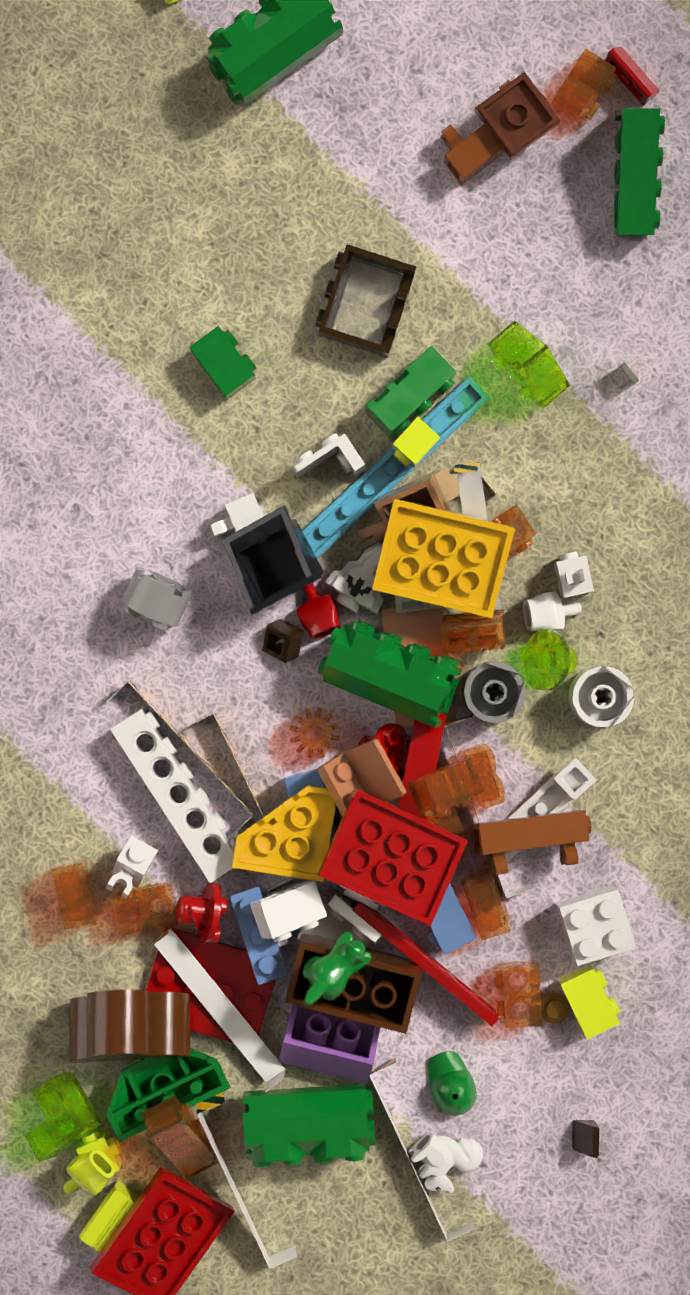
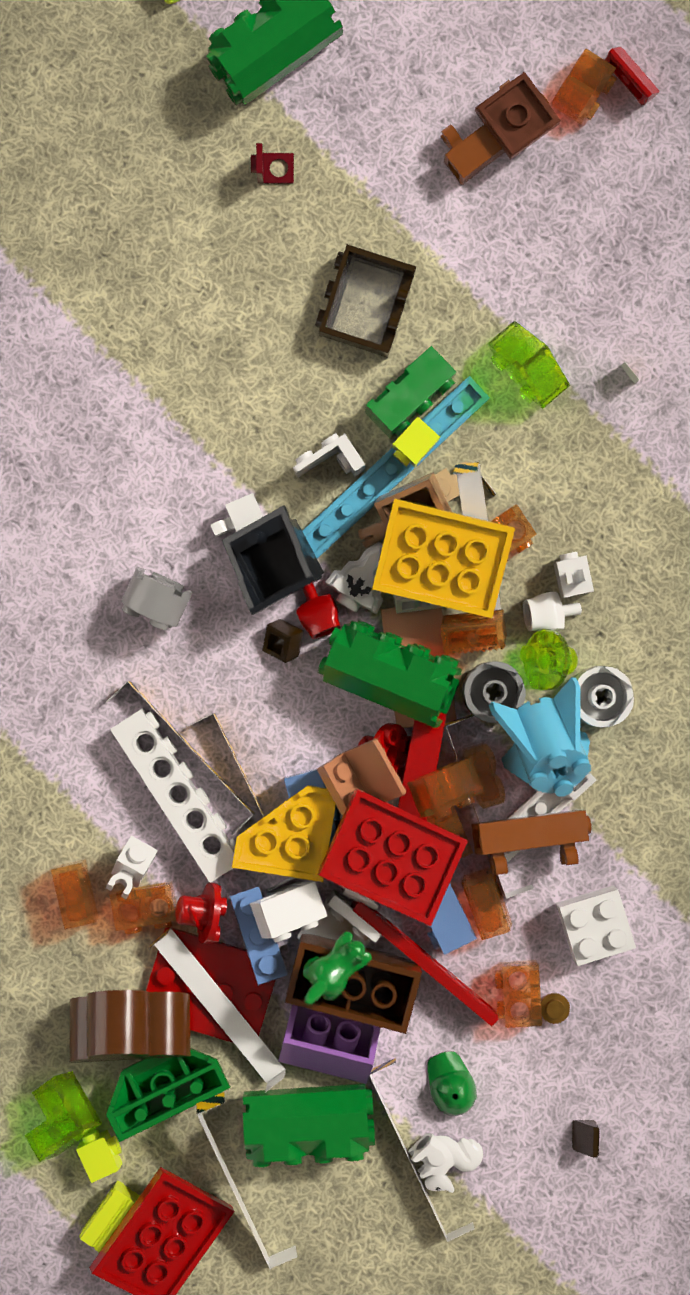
neon yellow piece [63,1149,115,1196] -> none
clear orange brick [142,1095,219,1179] -> none
green brick [189,325,257,400] -> none
clear orange gear [289,707,340,759] -> none
neon yellow brick [558,964,621,1040] -> none
green wedge [614,108,665,235] -> none
none -> dark red bracket [251,143,294,184]
none -> medium azure brick [488,677,591,797]

